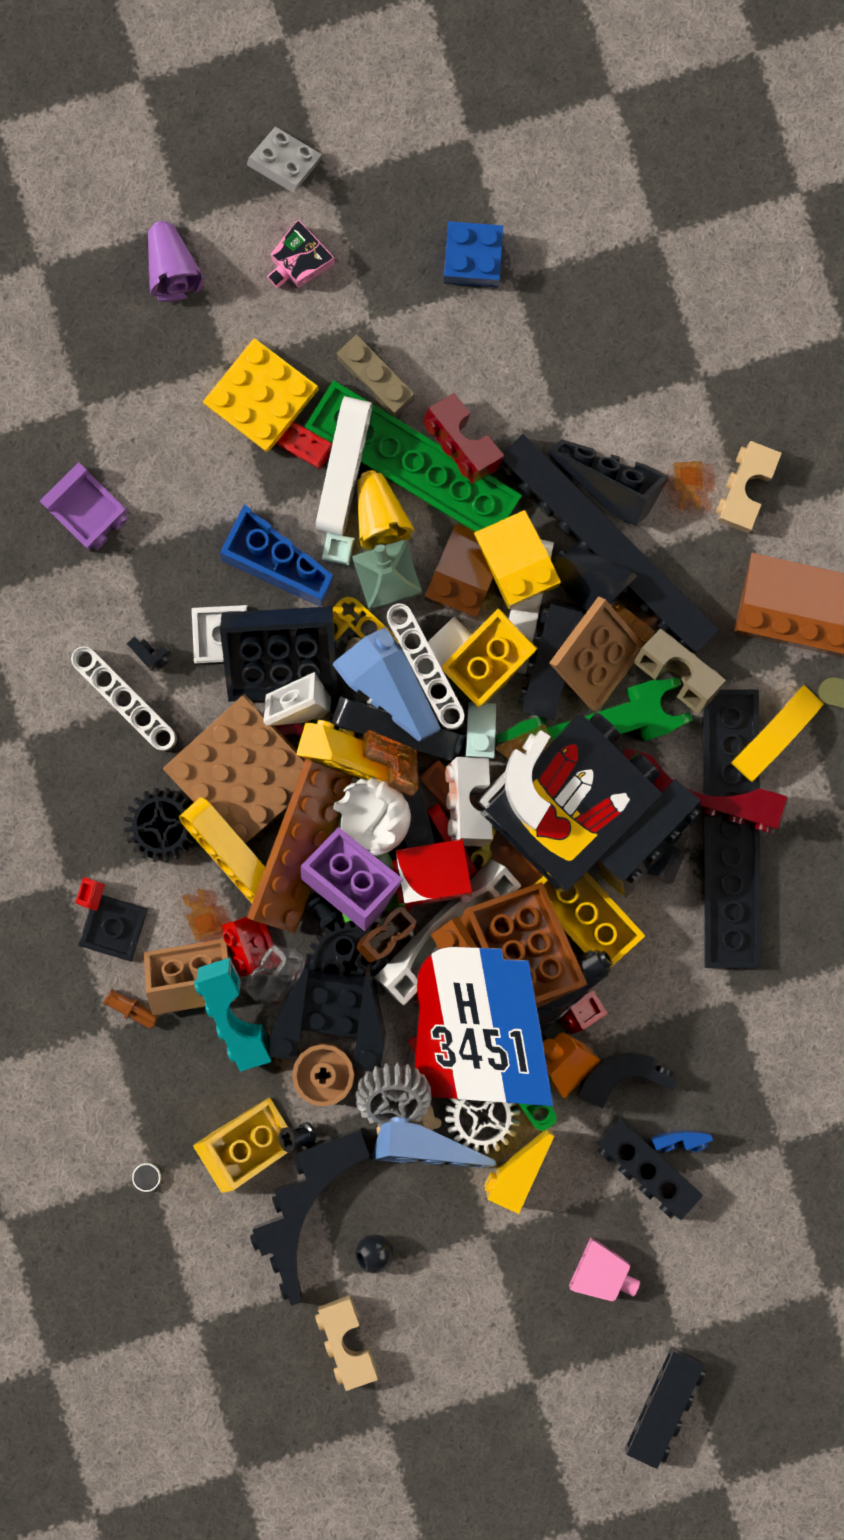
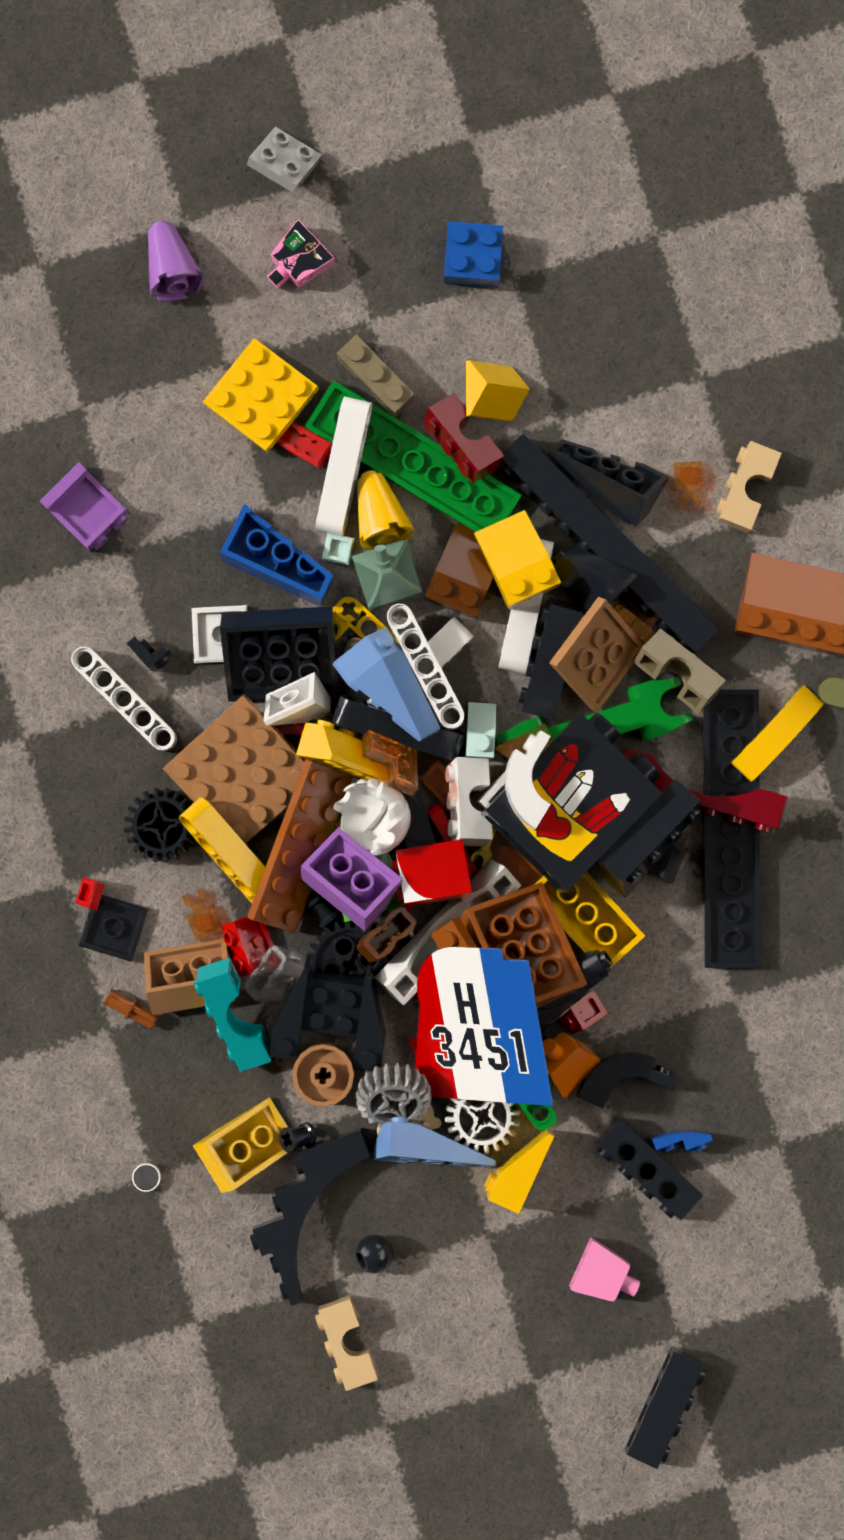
yellow slope [441,609,538,708] -> none
none -> yellow slope [466,360,530,422]

